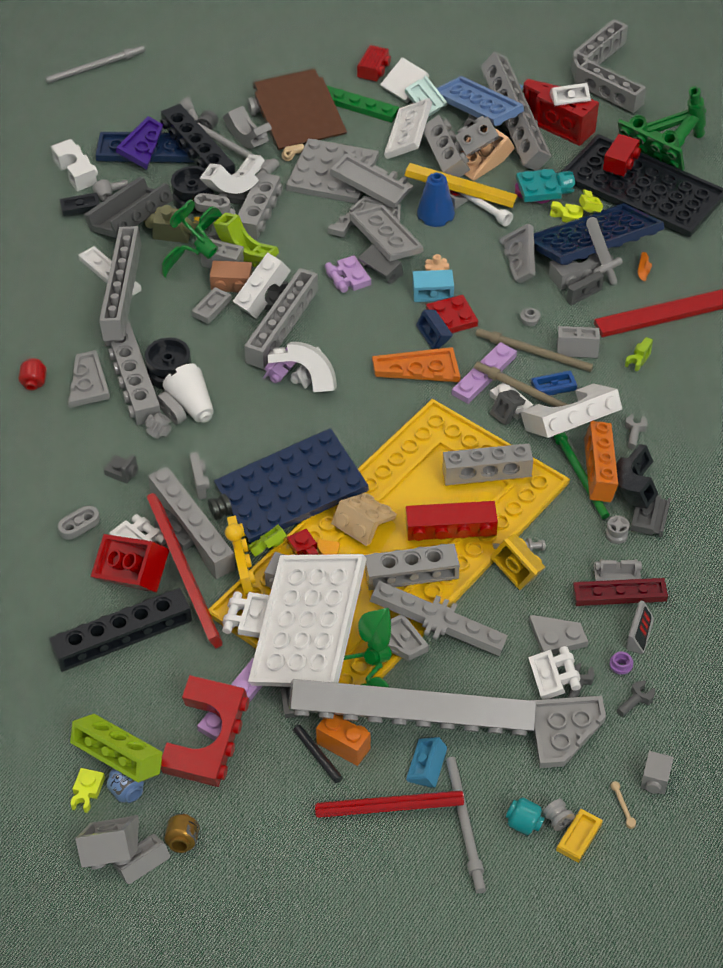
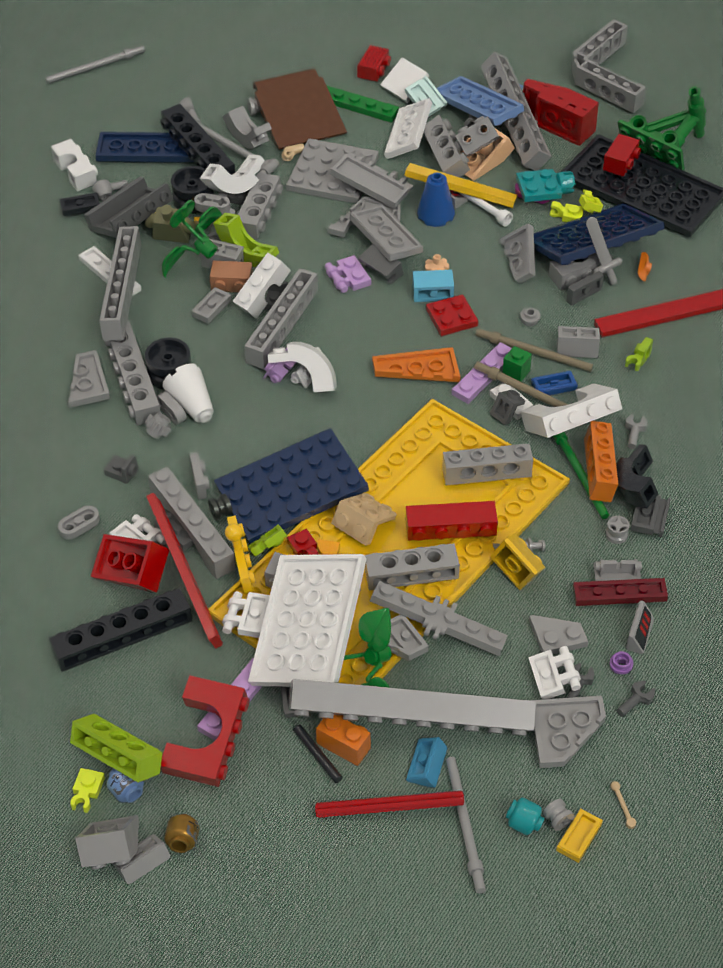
red head [18,358,47,390] -> none
dark purple wing [116,116,163,170] -> none
dark grey wheel [196,110,218,130] -> none
dark blue slope [416,309,453,349] -> none
white slope [550,83,591,106] -> none
light grey brick [641,751,674,795] -> none
none -> green brick [502,346,532,382]

